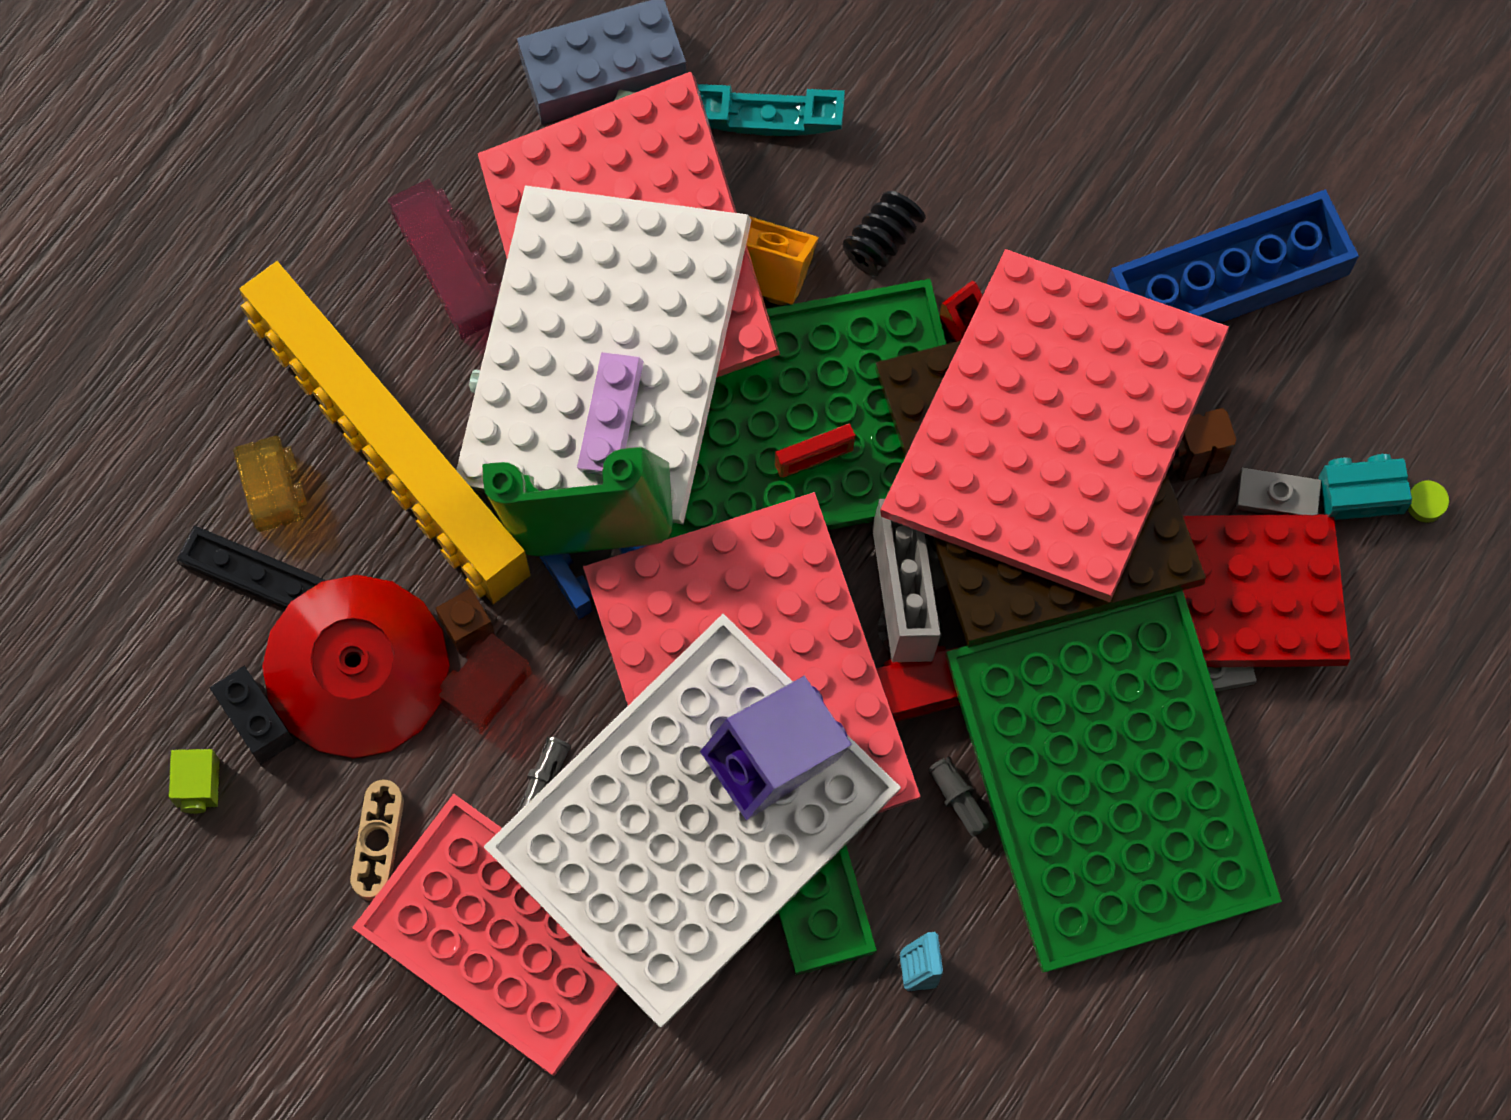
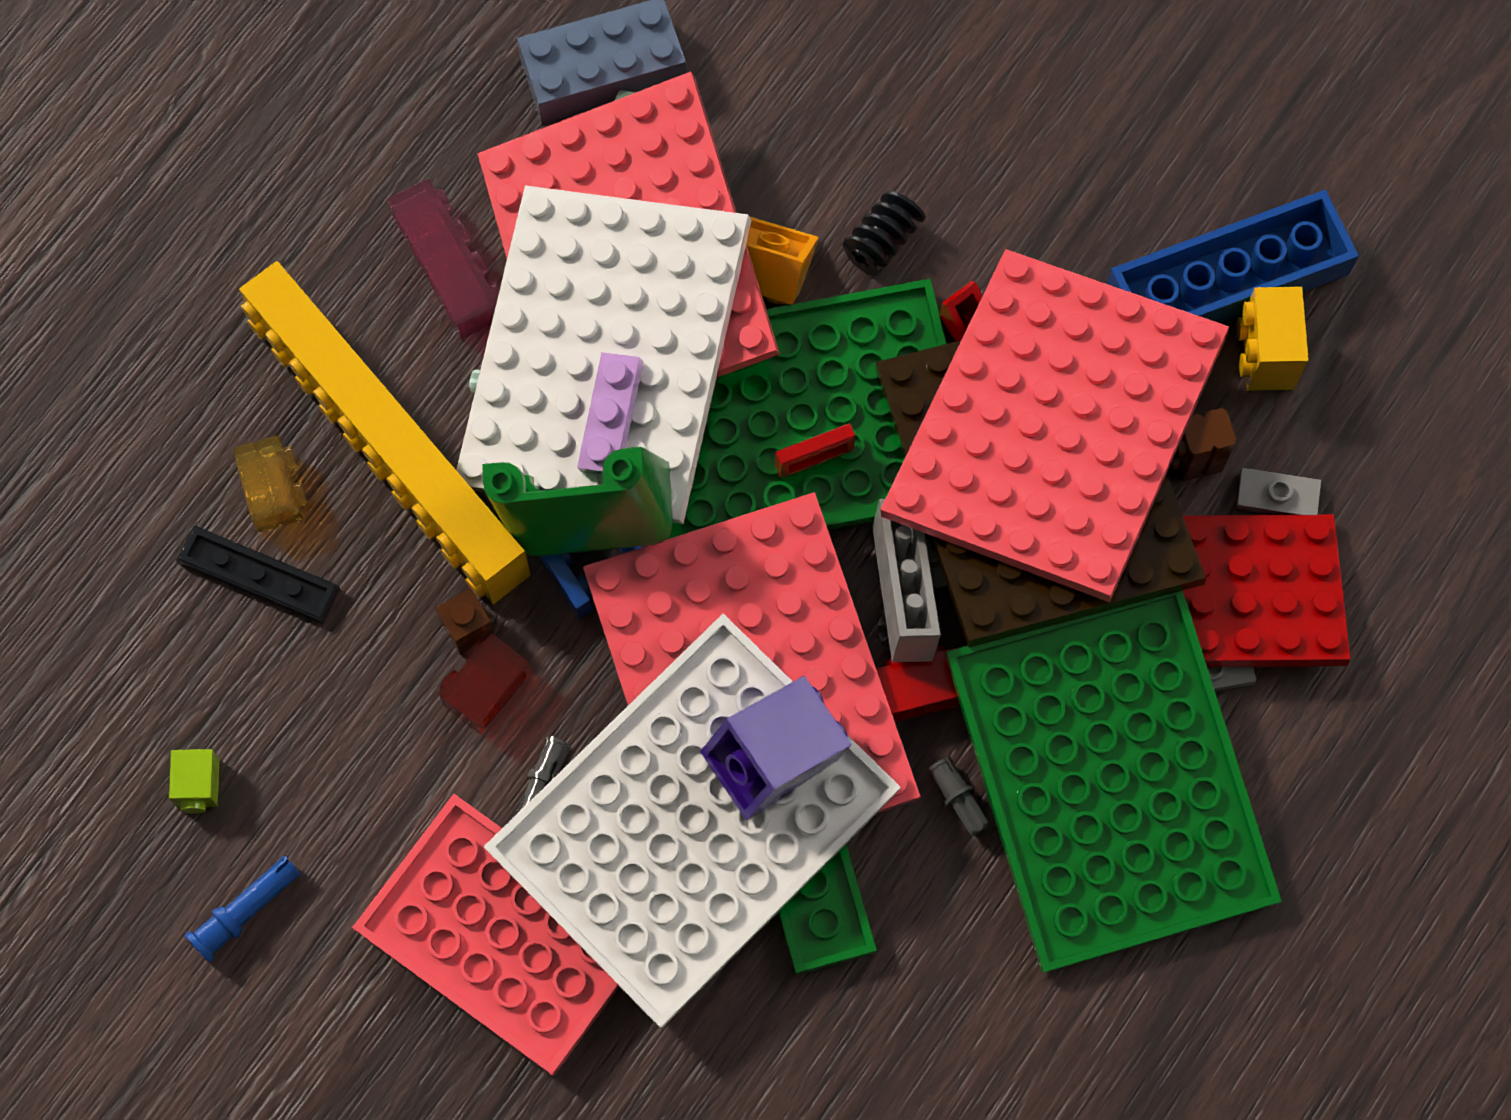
black brick [209,665,295,765] -> none
red dish [262,575,450,759] -> none
tan beam [351,780,404,901] -> none
teal slope [697,84,845,136] -> none
medium azure slope [900,932,943,991] -> none
teal brick [1319,454,1412,520] -> none
lime tile [1408,480,1449,523] -> none
none -> blue pin [184,855,301,963]
none -> yellow brick [1236,287,1309,391]

